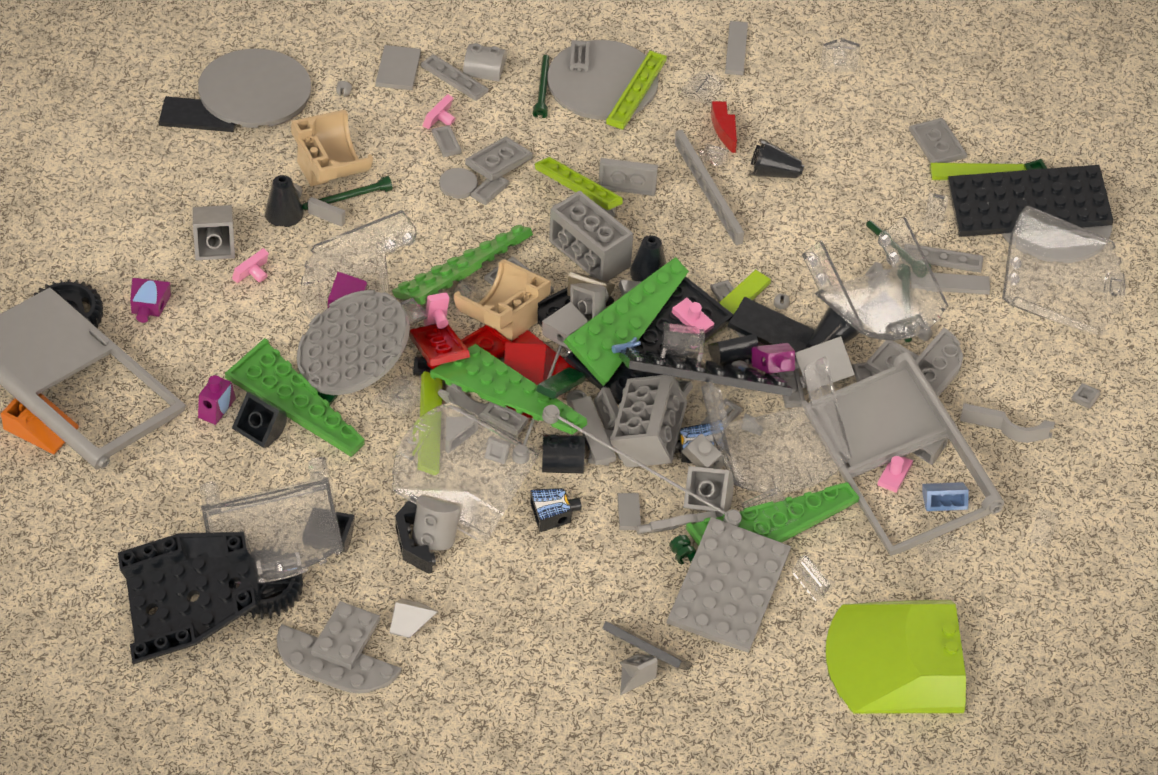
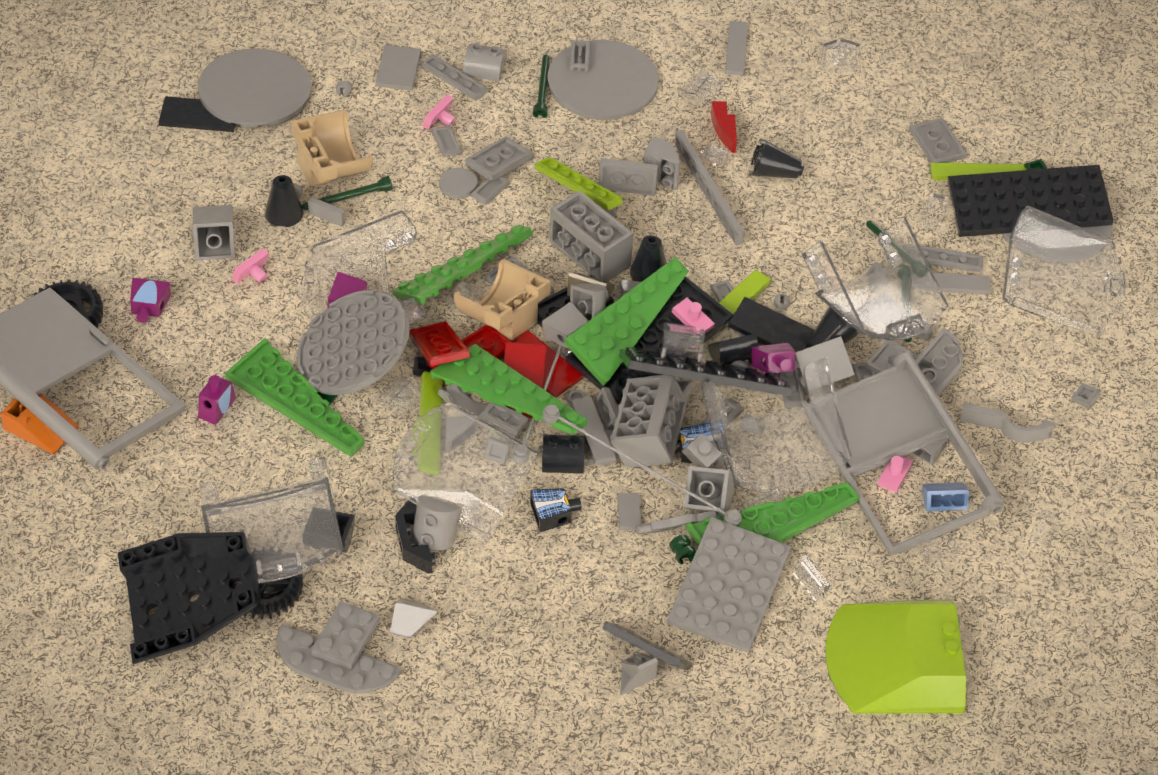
black brick [232,391,287,448] -> none
bright pink tile [424,292,449,328] -> none
dark green tile [536,367,586,399] -> none
lime tile [606,51,667,130] -> none
medium blue bar [612,337,641,353] -> none
none -> light grey slope [644,136,680,190]

